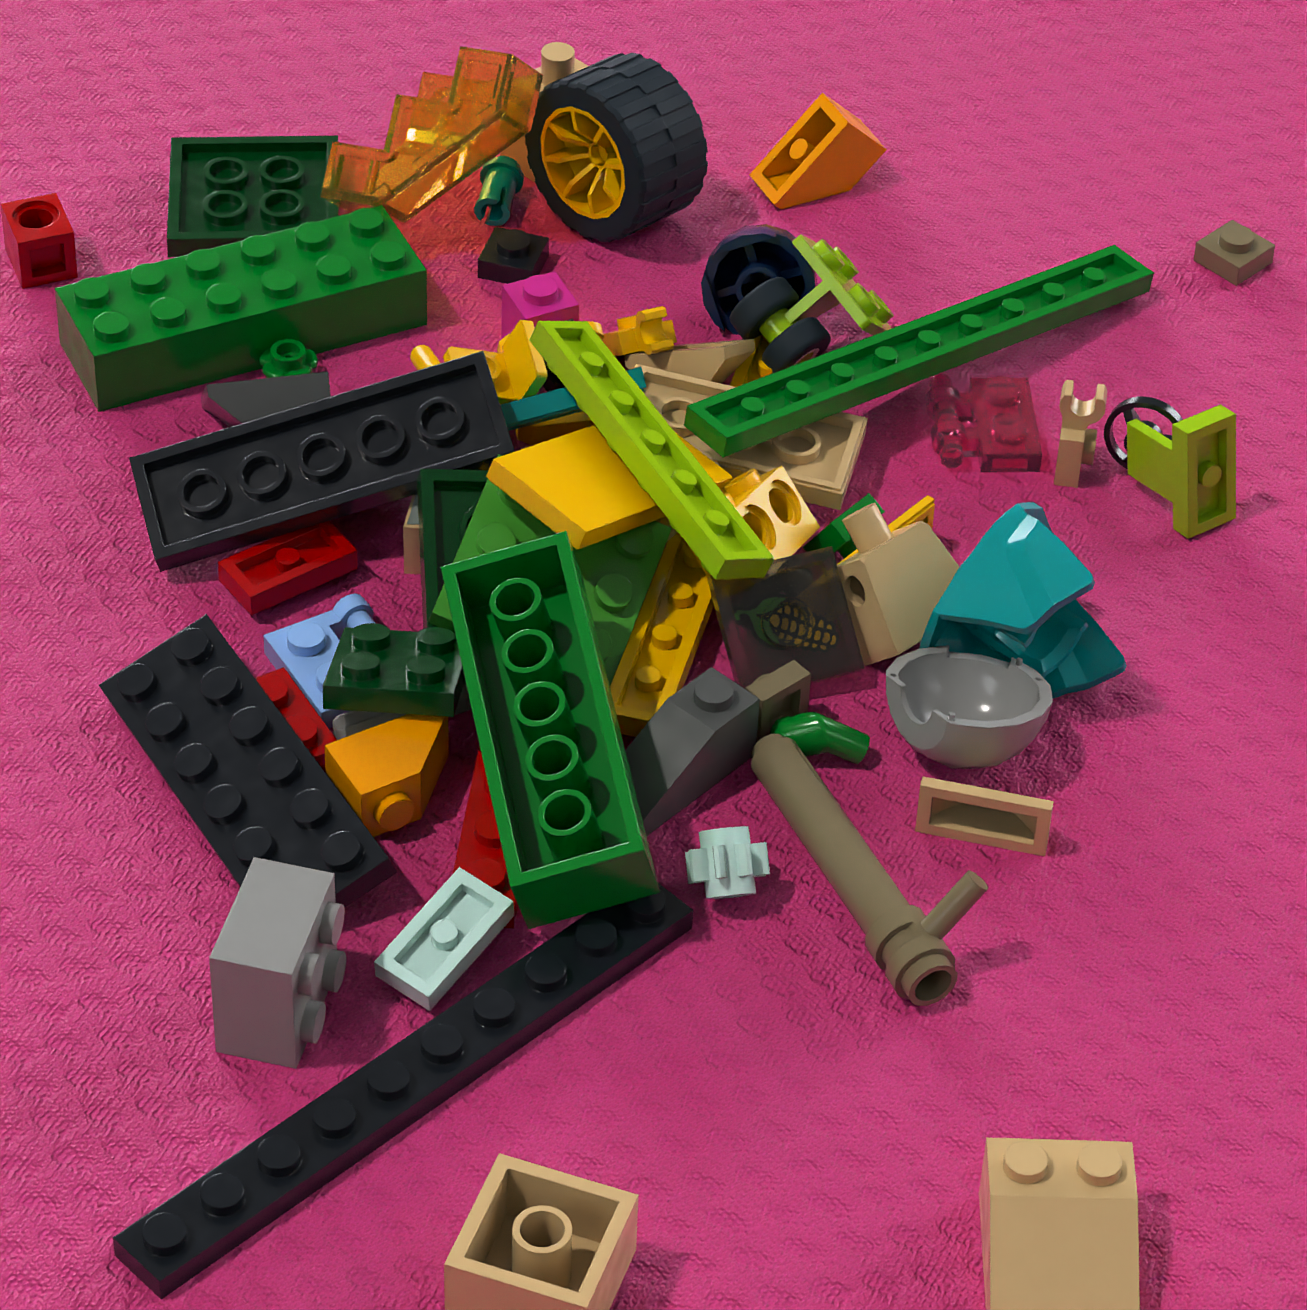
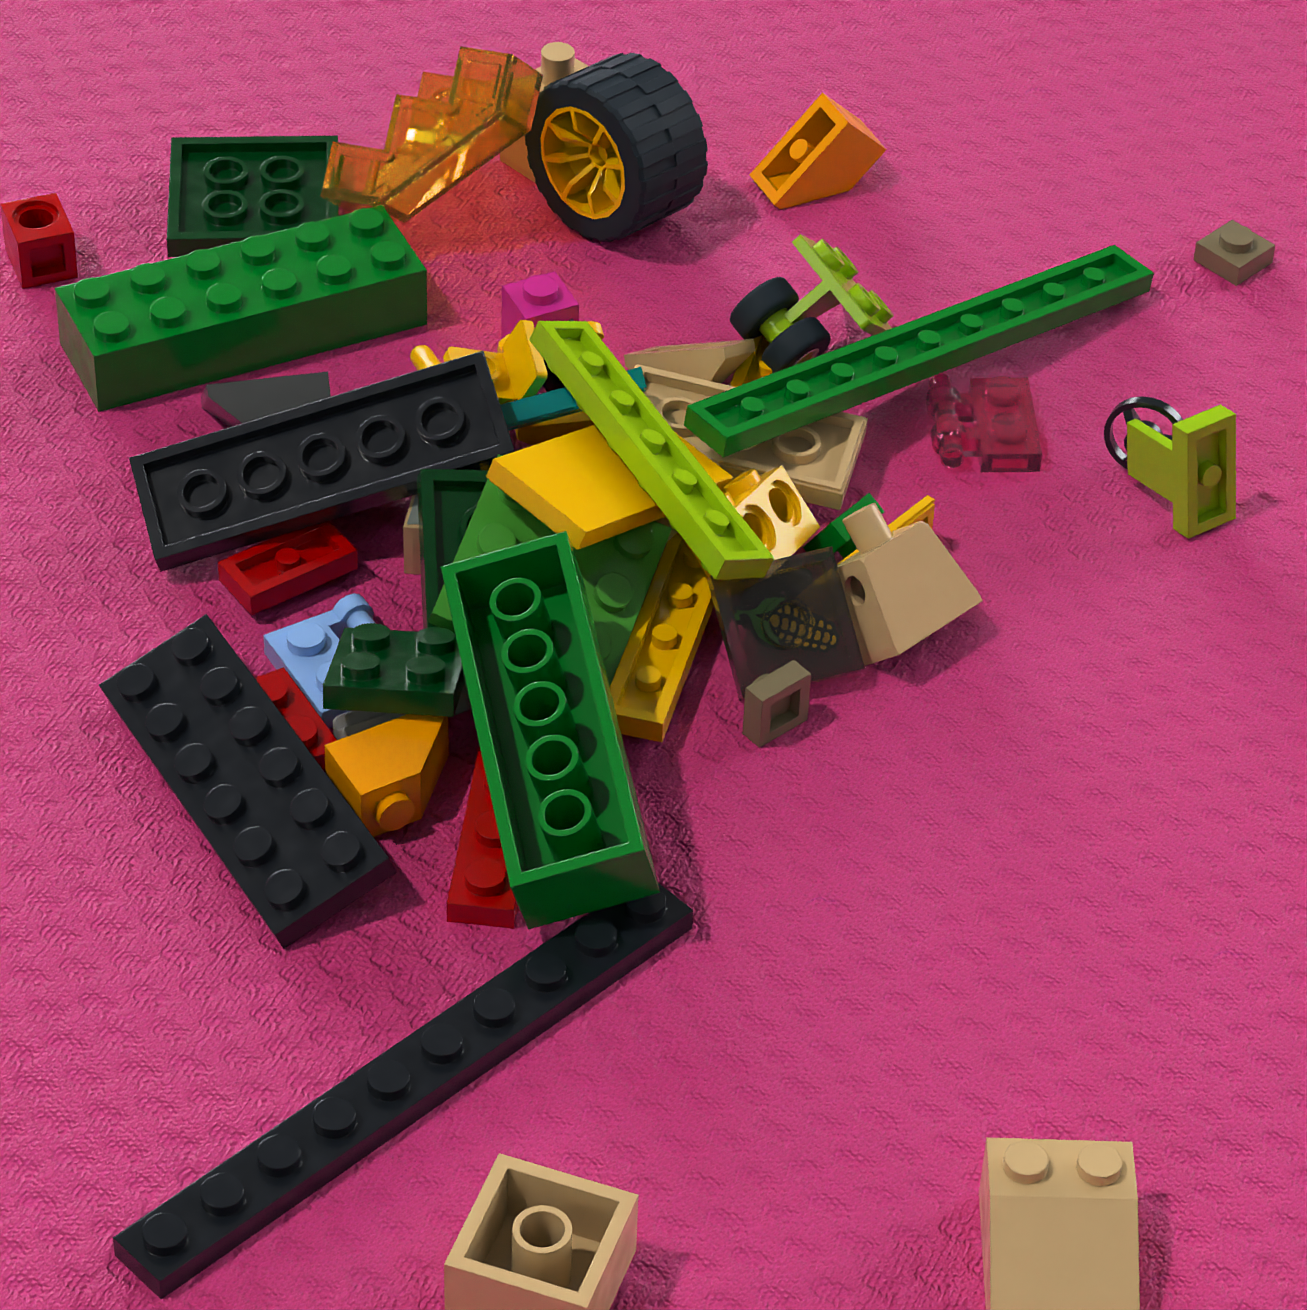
light grey brick [209,857,346,1069] -> none
green plate [260,339,318,378] -> none
light aqua plate [374,867,514,1011] -> none
teal pin [474,156,524,226] -> none
black plate [478,227,549,284] -> none
yellow plate [602,306,677,356] -> none
dark grey slope [625,667,760,837] -> none
light aqua gear [685,826,770,900] -> none
dark blue cylinder [701,224,817,340] -> none
dark tan cylinder [751,734,988,1006] -> none
green arm [770,712,870,764] -> none
light grey cylinder [886,645,1053,769] -> none
tan slope [915,776,1054,857] -> none
teal piece [919,502,1127,698] -> none
tan plate [1054,380,1107,488] -> none

